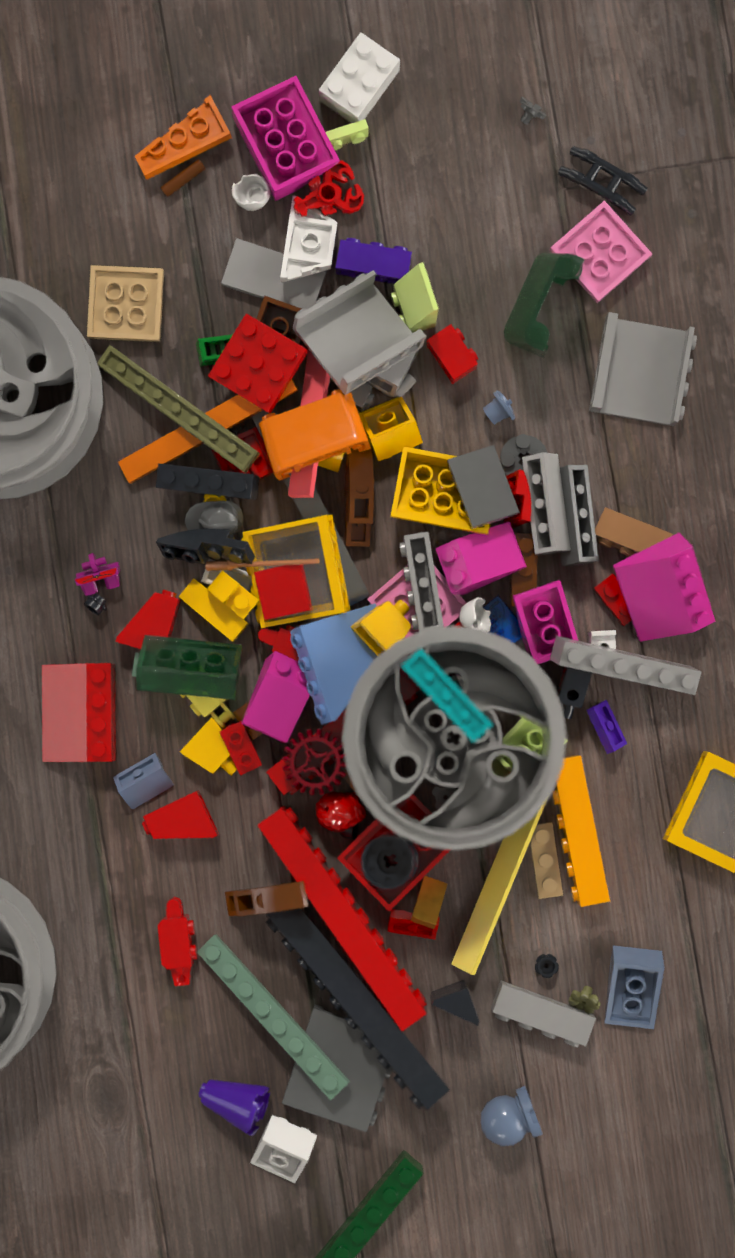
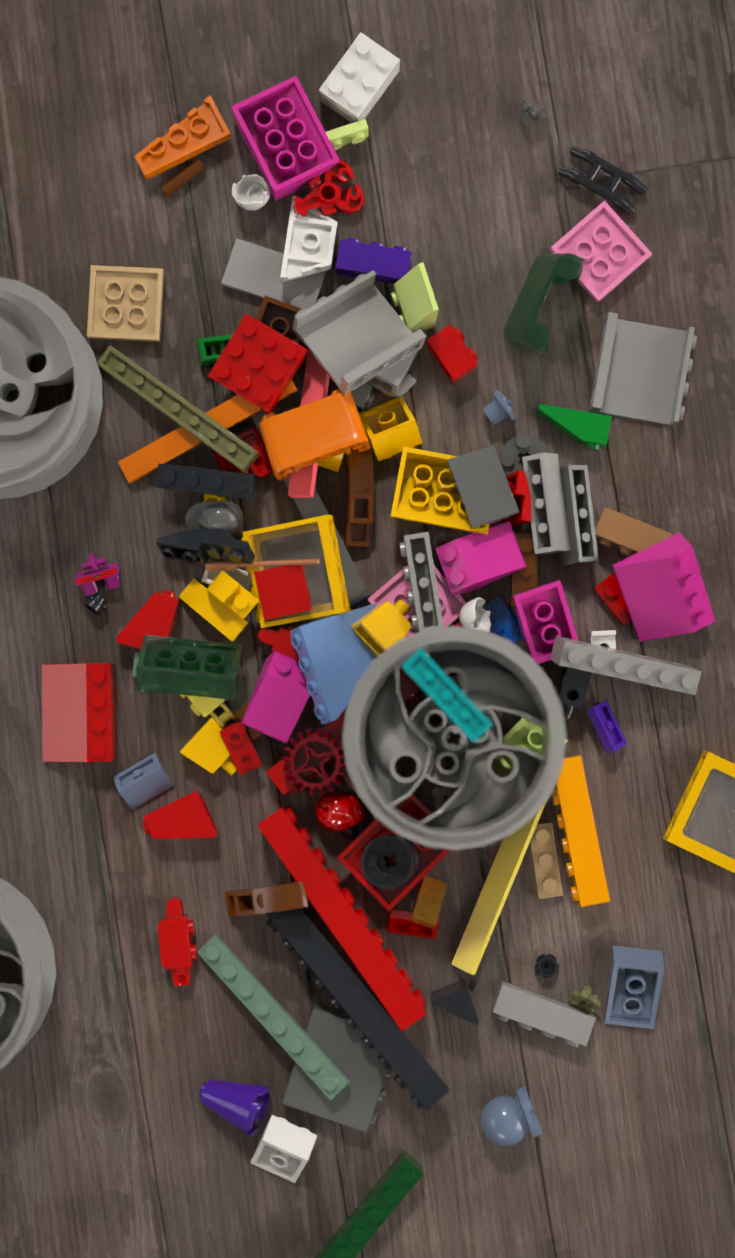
none -> green slope [536,404,611,451]

